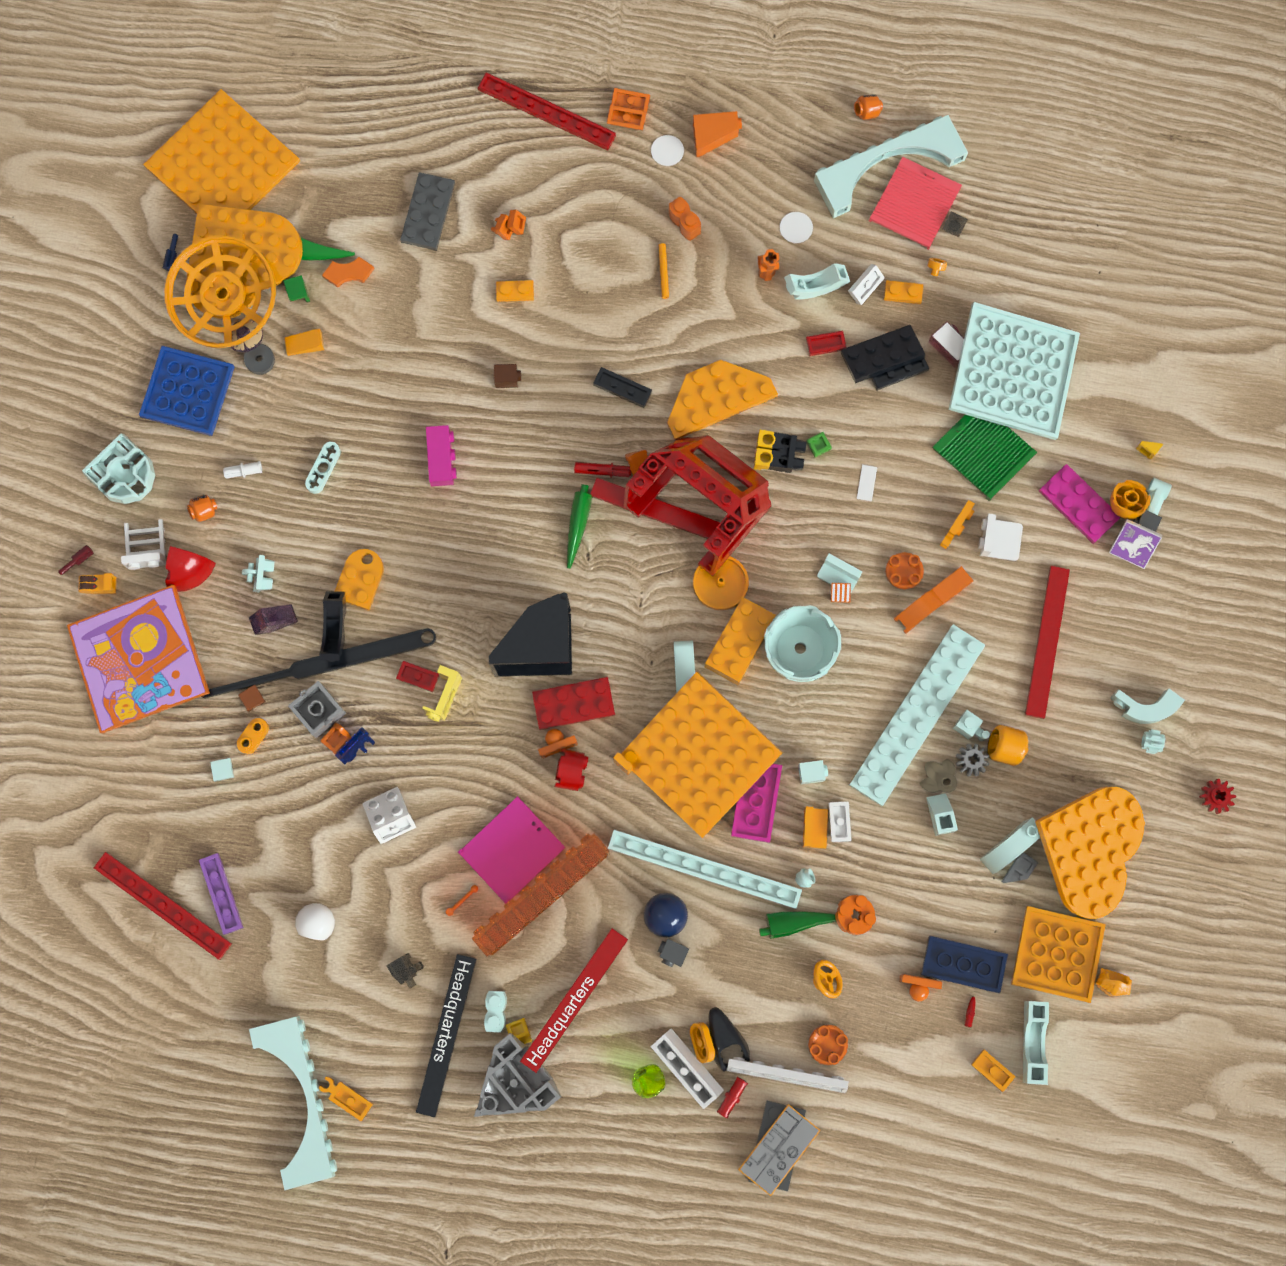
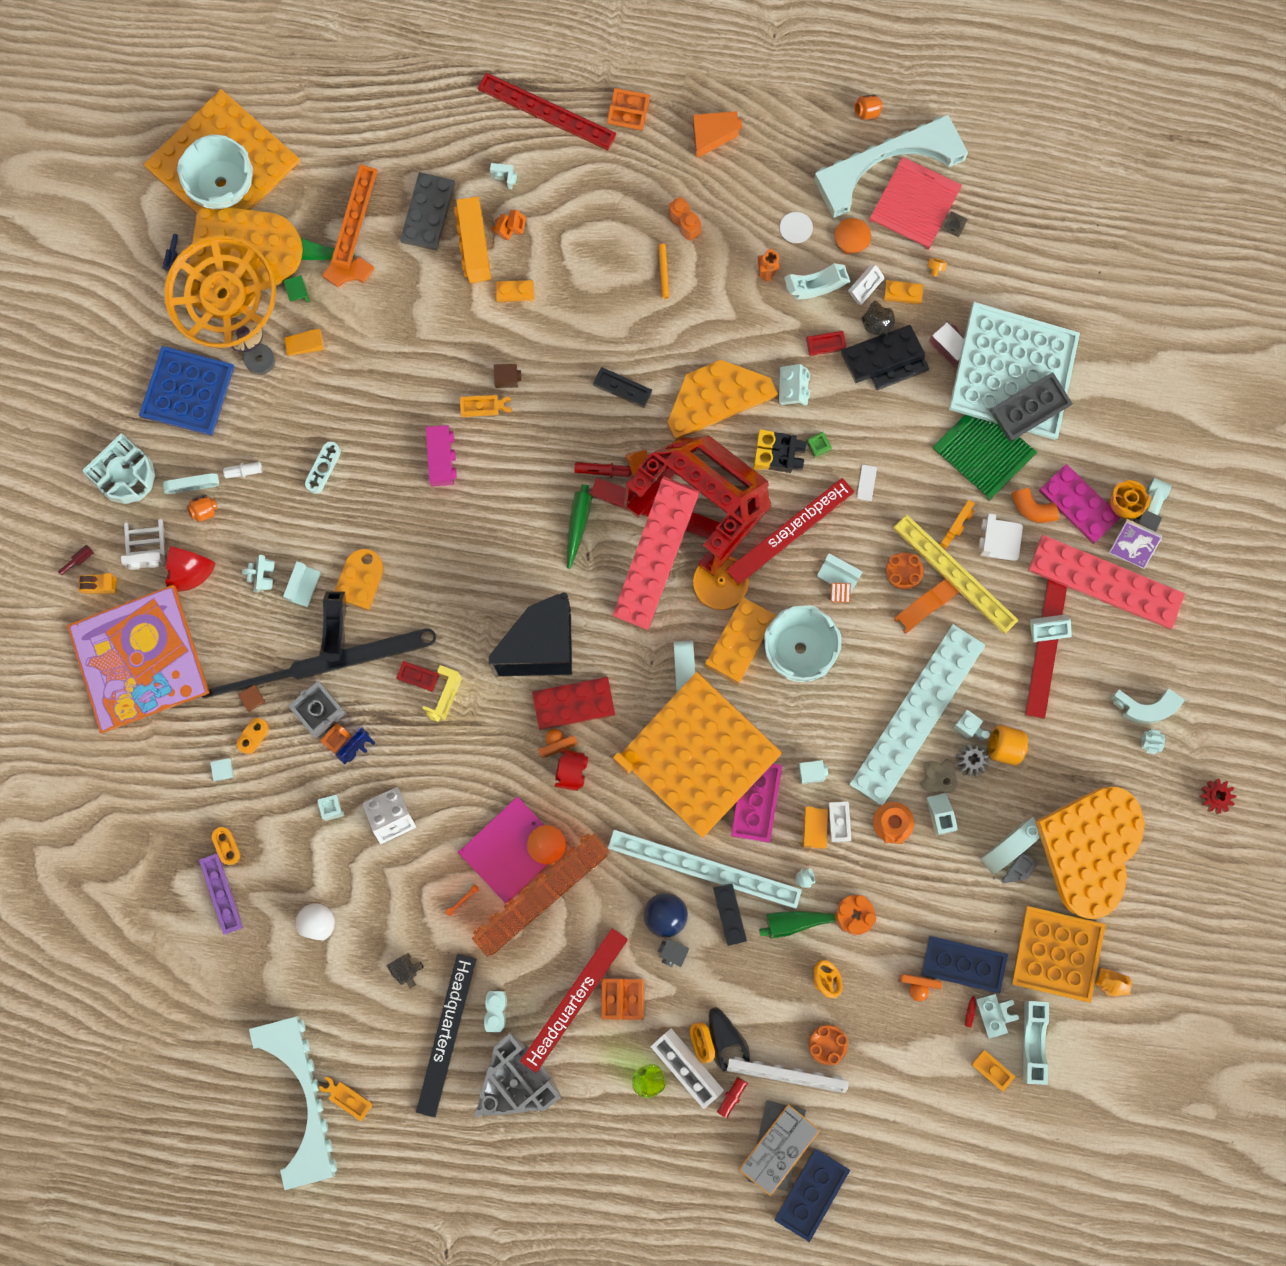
red plate [94,852,232,960] -> none
clear purple slope [249,604,298,635] -> none
yellow slope [506,1018,532,1044] -> none
white sticker [651,135,684,166] -> none
yellow slope [1136,441,1163,459] -> none
none -> light aqua beam [163,474,219,494]
none -> light aqua piece [177,134,253,209]
none -> light orange plate [212,827,240,865]
none -> light aqua panel [283,561,321,607]
none -> light aqua panel [317,795,344,821]
none -> orange plate [331,164,378,269]
none -> light orange brick [454,196,492,283]
none -> light orange plate [460,395,512,417]
none -> light aqua bracket [490,163,517,189]
none -> orange dish [527,825,567,865]
none -> orange slope [601,979,644,1020]
none -> coral plate [612,477,700,630]
none -> black plate [713,882,747,946]
none -> red tile [726,477,855,586]
none -> dark blue plate [774,1148,850,1242]
none -> light aqua bracket [779,364,810,405]
none -> orange dish [834,218,871,254]
none -> clear smoke cap [861,301,895,335]
none -> orange piece [873,802,914,844]
none -> light yellow tile [893,514,1018,635]
none -> light aqua plate [976,993,1019,1038]
none -> dark grey plate [990,372,1073,442]
none -> orange cylinder [1011,488,1059,523]
none -> coral plate [1028,535,1185,629]
none -> light aqua slope [1029,615,1072,642]

